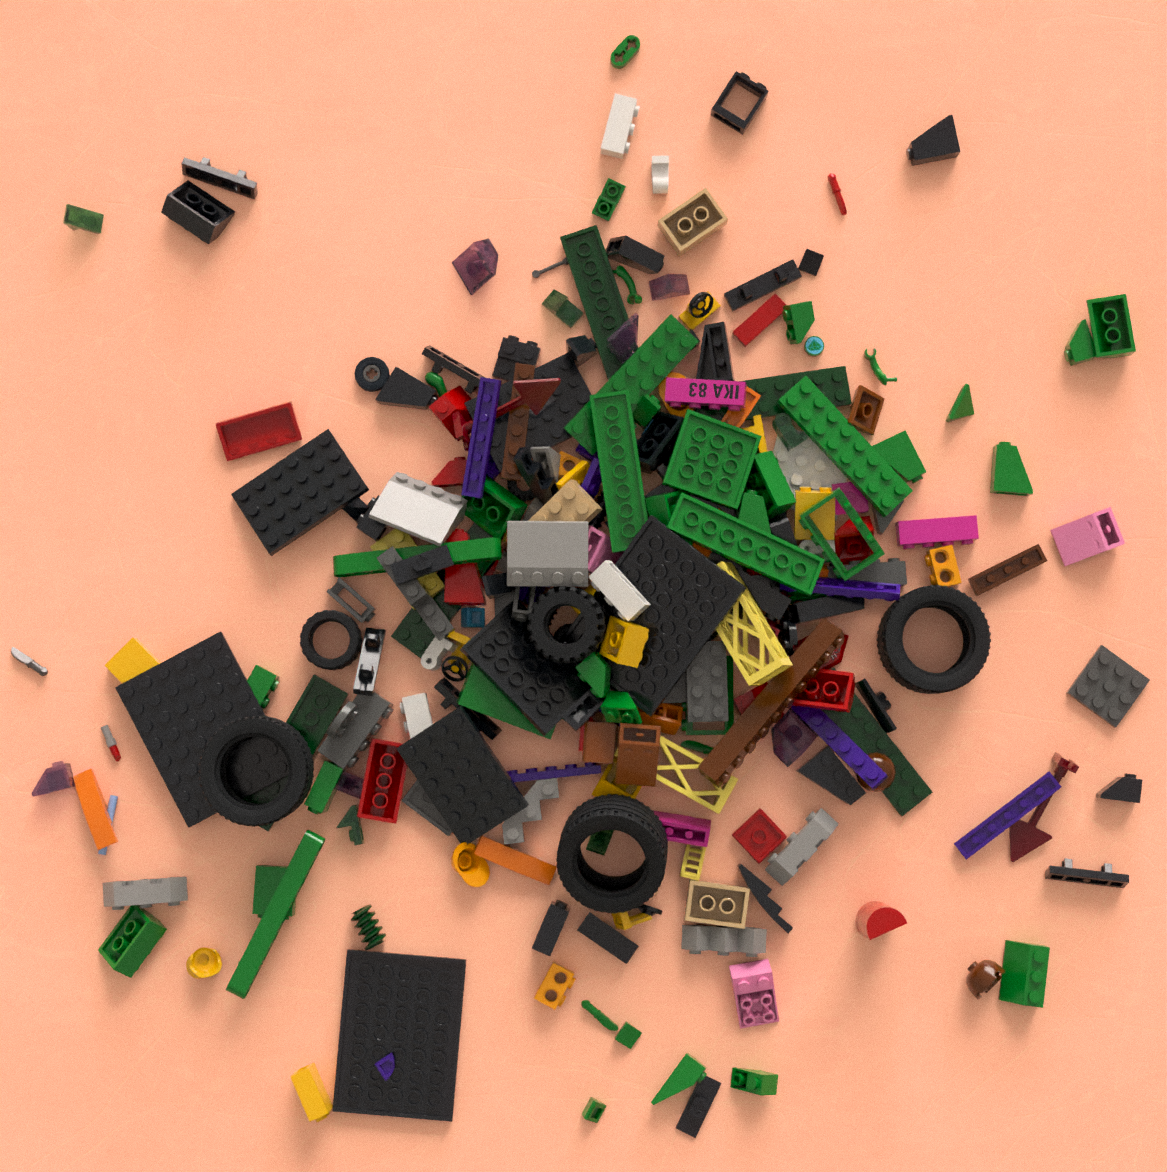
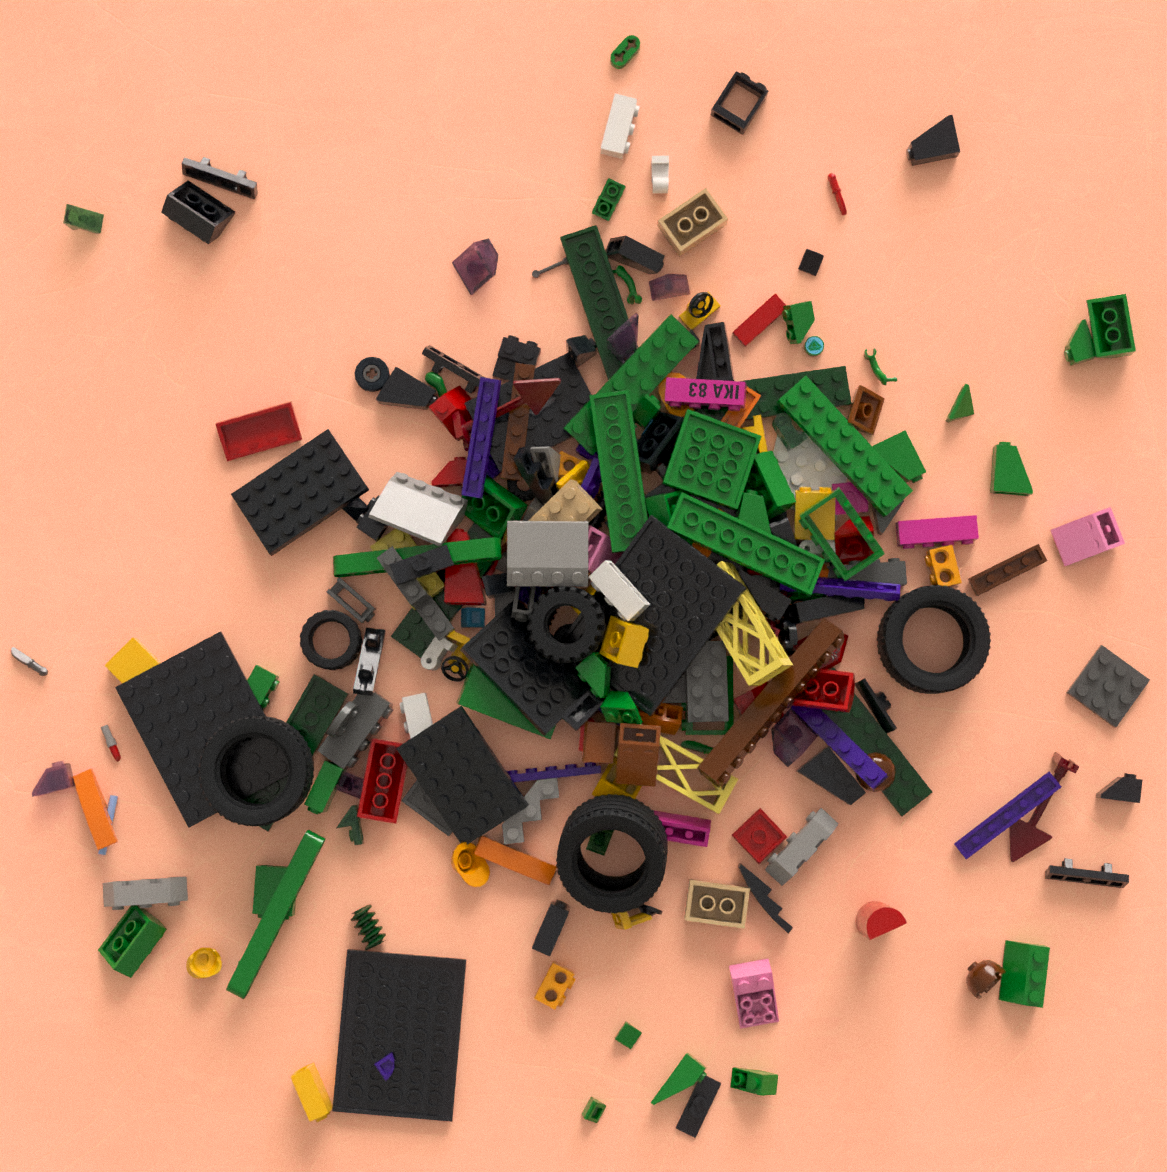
black hinge [434,677,502,740] -> none
clear green slope [541,289,584,329] -> none
black piece [577,912,639,964] -> none
green piece [581,1000,618,1031] -> none
light yellow slope [679,844,706,881] -> none
light grey brick [681,924,767,957] -> none
black hinge [724,259,802,312] -> none

